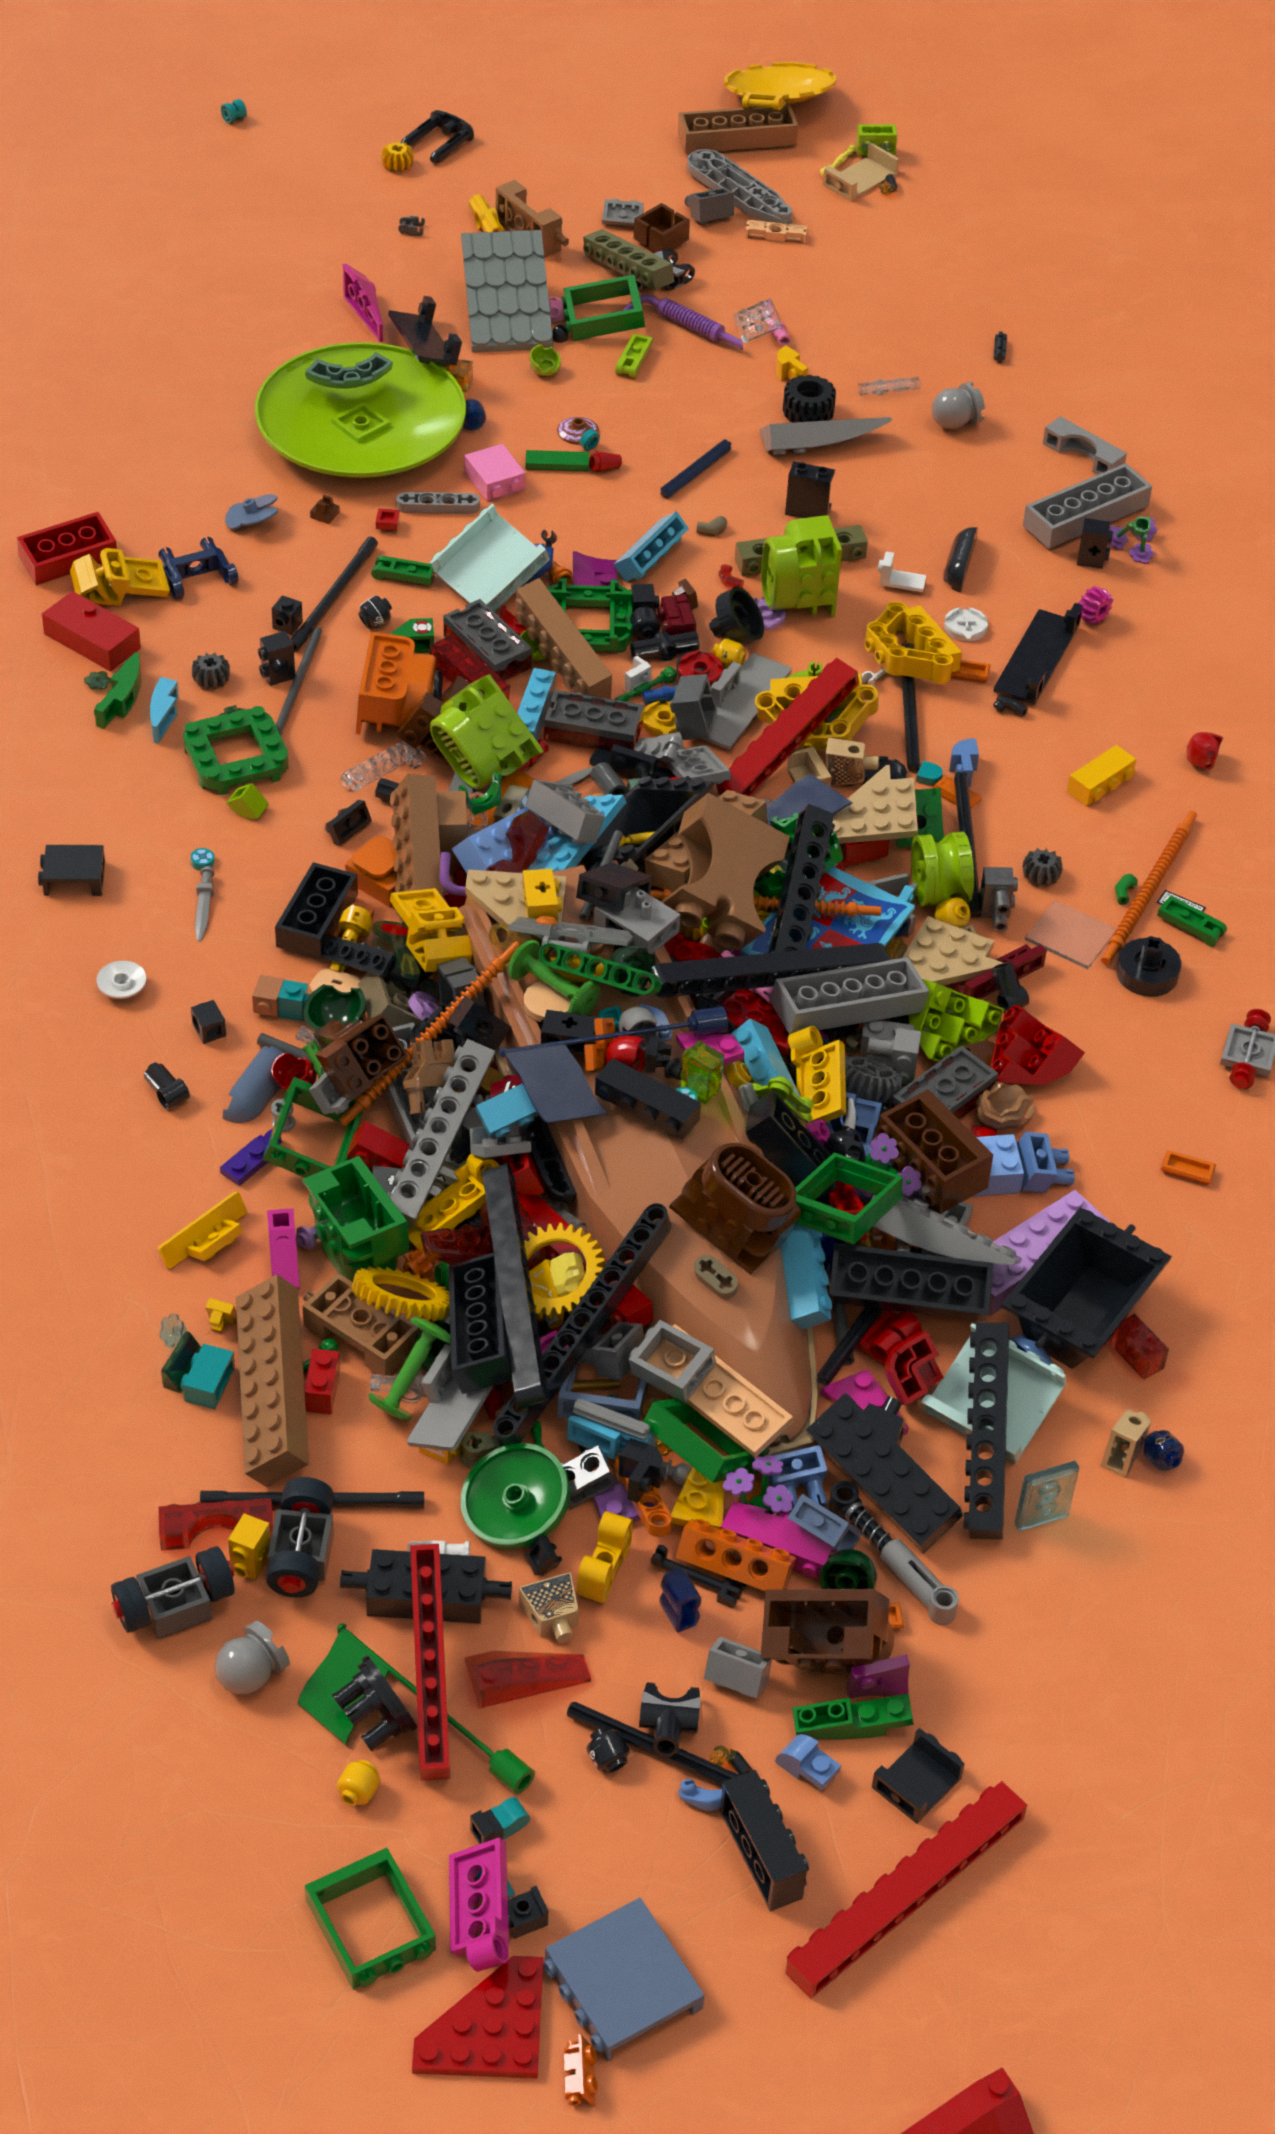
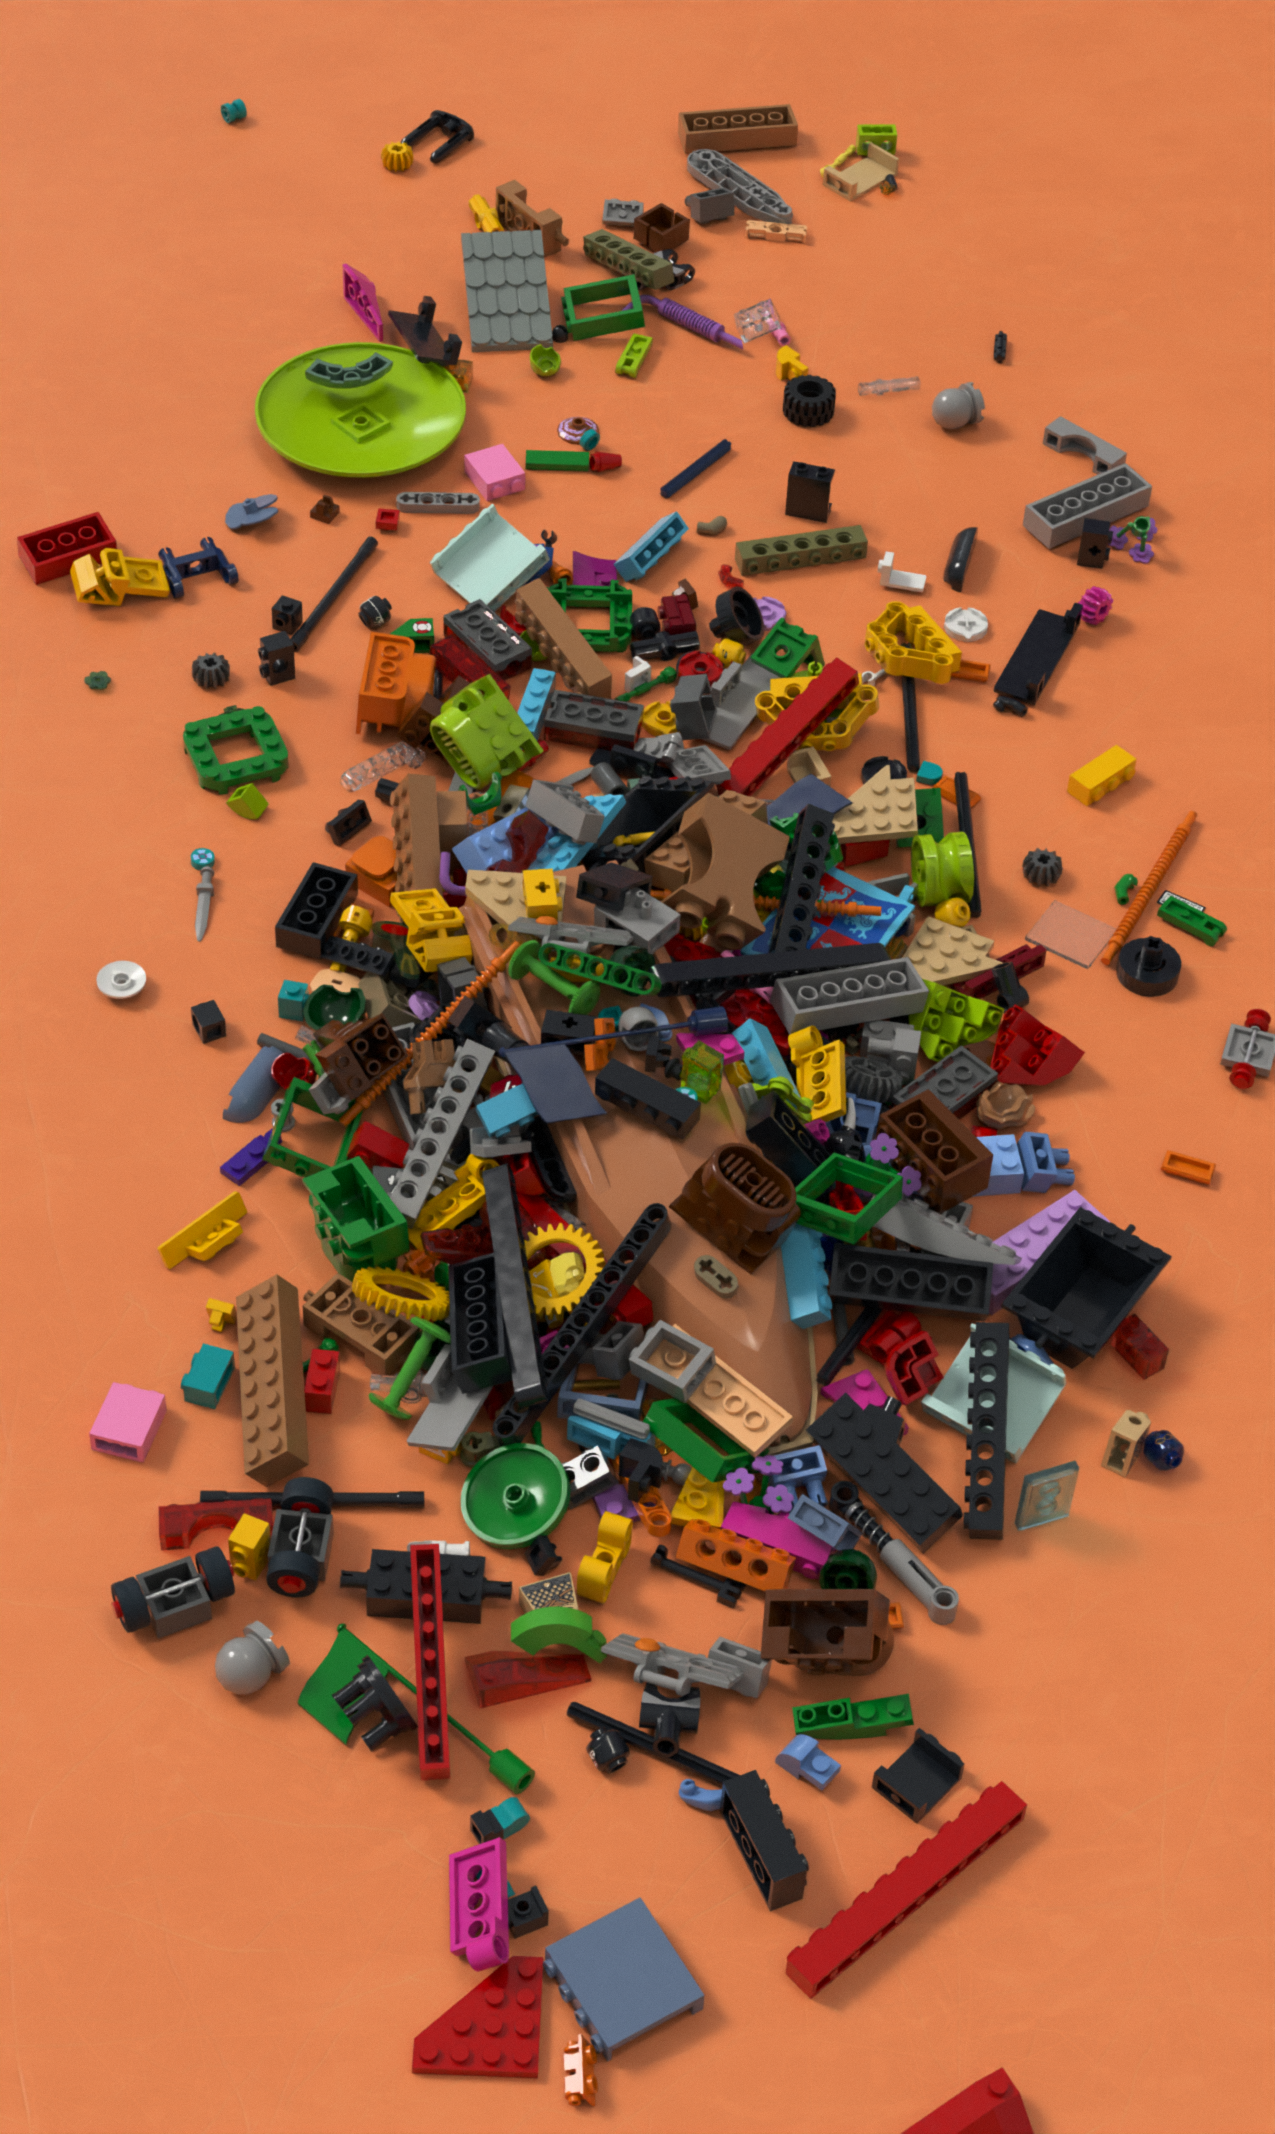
black panel [38,845,105,896] -> none
red brick [42,591,141,672] -> none
green slope [94,652,141,729] -> none
black piece [144,1062,190,1110] -> none
medium azure slope [150,677,179,744] -> none
clear light blue plant [160,1313,187,1347] -> none
clear green slope [161,1331,201,1393] -> none
nougat brick [252,975,284,1017] -> none
dark pink slope [267,1208,300,1290] -> none
dark grey piece [276,627,322,736] -> none
lavender plate [296,1226,319,1250] -> none
green window [305,1847,436,1989] -> none
yellow head [336,1760,380,1806] -> none
green plate [371,556,435,585] -> none
dark grey piece [398,216,425,236] -> none
clear blue head [463,399,486,430] -> none
light nougat tile [524,981,572,1022] -> none
bright pink bracket [548,296,564,322] -> none
dark grey piece [579,830,623,921] -> none
red helmet [605,1035,645,1072] -> none
black brick [631,584,660,613] -> none
blue pin [642,685,675,705] -> none
clear blue brick [659,1568,702,1633] -> none
arm [709,1745,753,1775] -> none
yellow dish [724,62,837,111] -> none
light grey wedge [760,417,892,455] -> none
lime brick [761,515,842,618] -> none
tan torso [826,738,879,786] -> none
magenta plate [846,1654,910,1698] -> none
medium blue brick [949,739,979,787] -> none
flat silver brick [980,867,1018,932] -> none
red helmet [1186,732,1223,769] -> none
none -> bright pink brick [89,1382,167,1462]
none -> black plant [482,1022,530,1065]
none -> bright green arch [511,1606,607,1663]
none -> light grey piece [601,1633,744,1696]
none -> green bracket [750,617,825,678]

